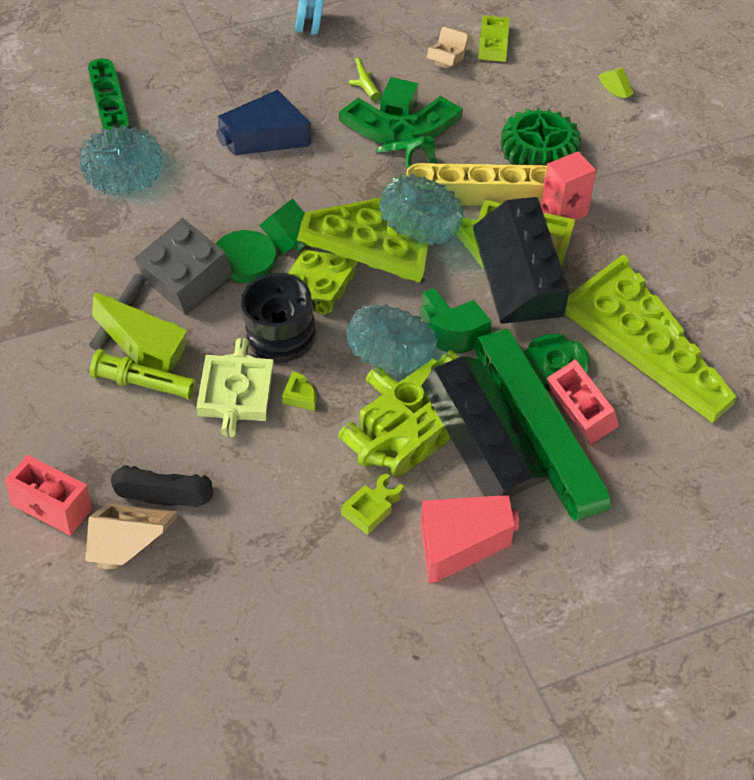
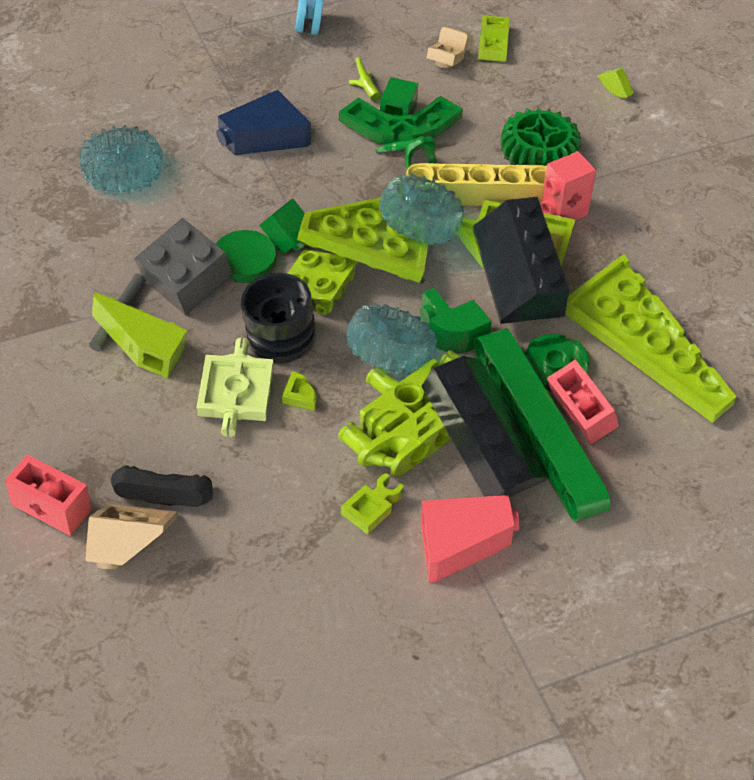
green beam [88,58,130,143] -> none
lime pin [89,349,195,400] -> none

